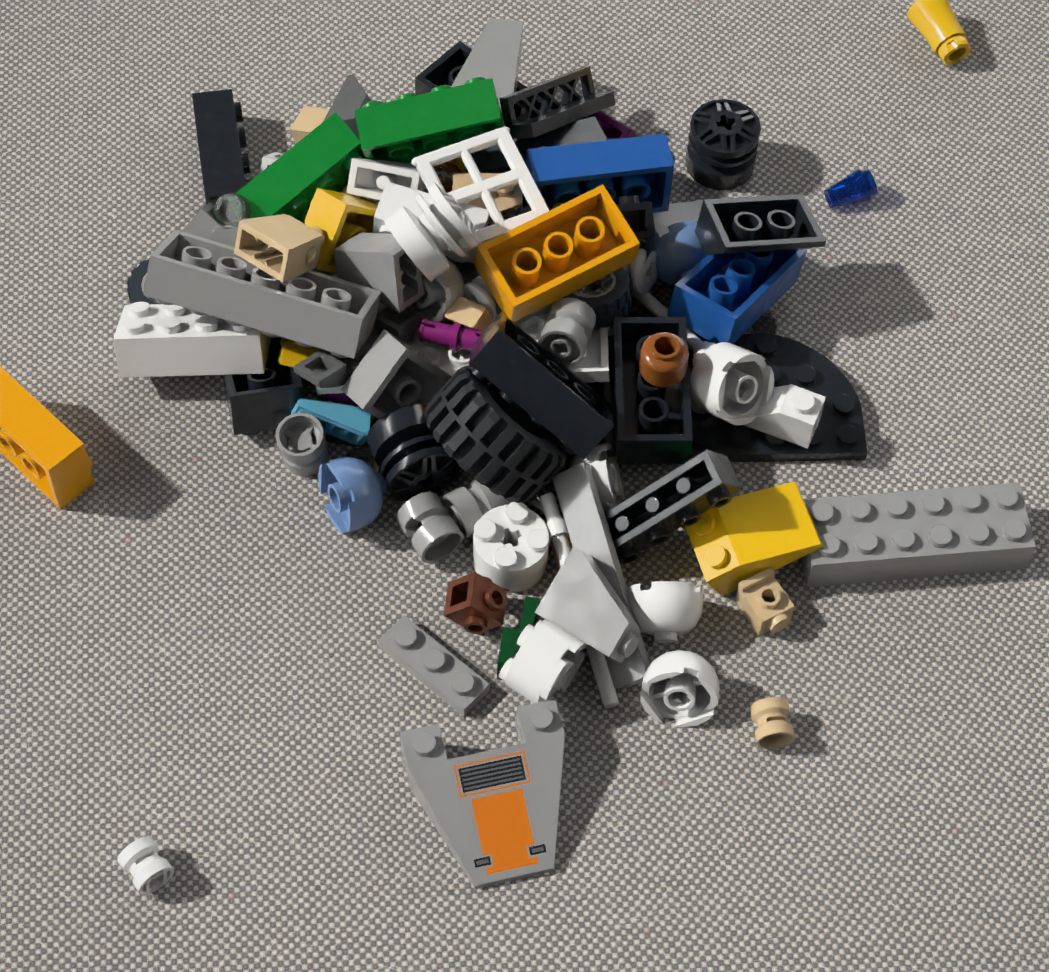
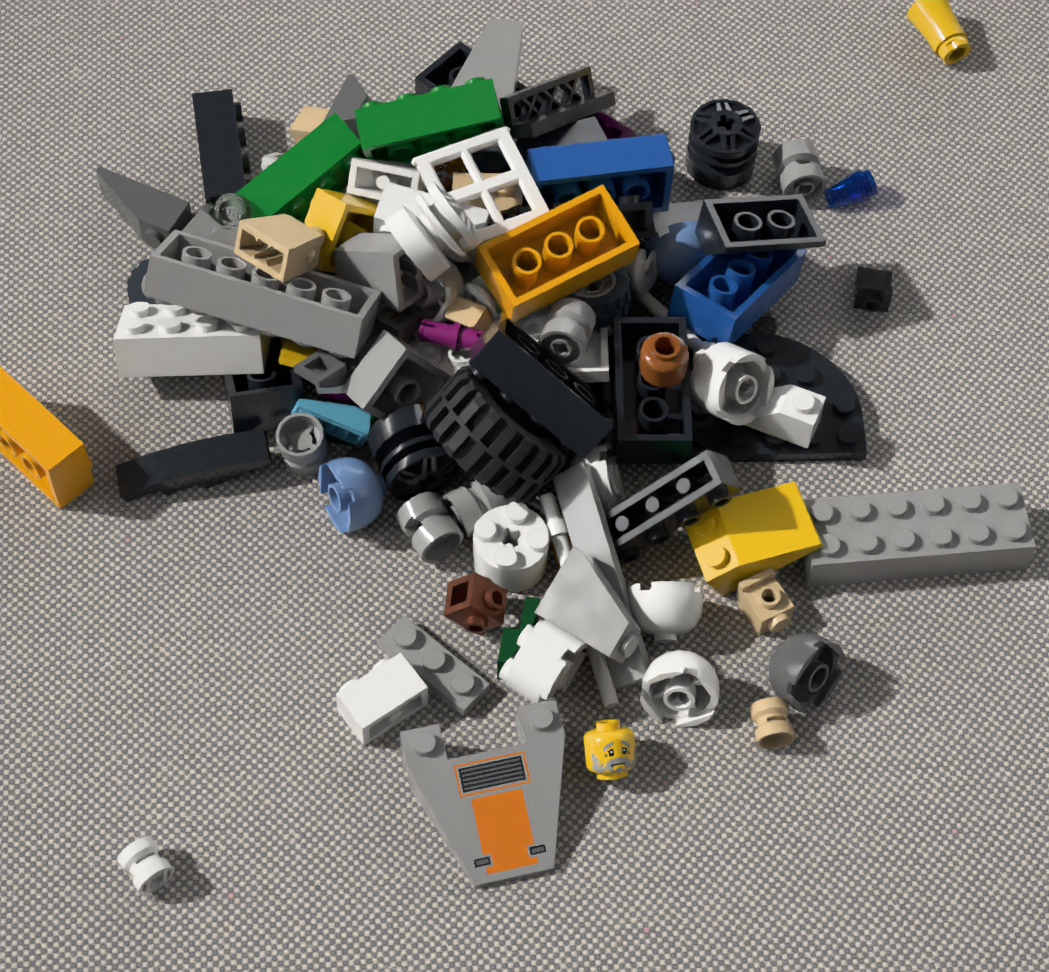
none -> dark grey slope [96,166,192,248]
none -> black slope [115,429,272,503]
none -> white brick [336,653,428,745]
none -> yellow head [583,719,637,780]
none -> dark grey cylinder [769,632,844,713]
none -> light grey wheel [773,139,827,202]
none -> black bracket [853,267,893,313]

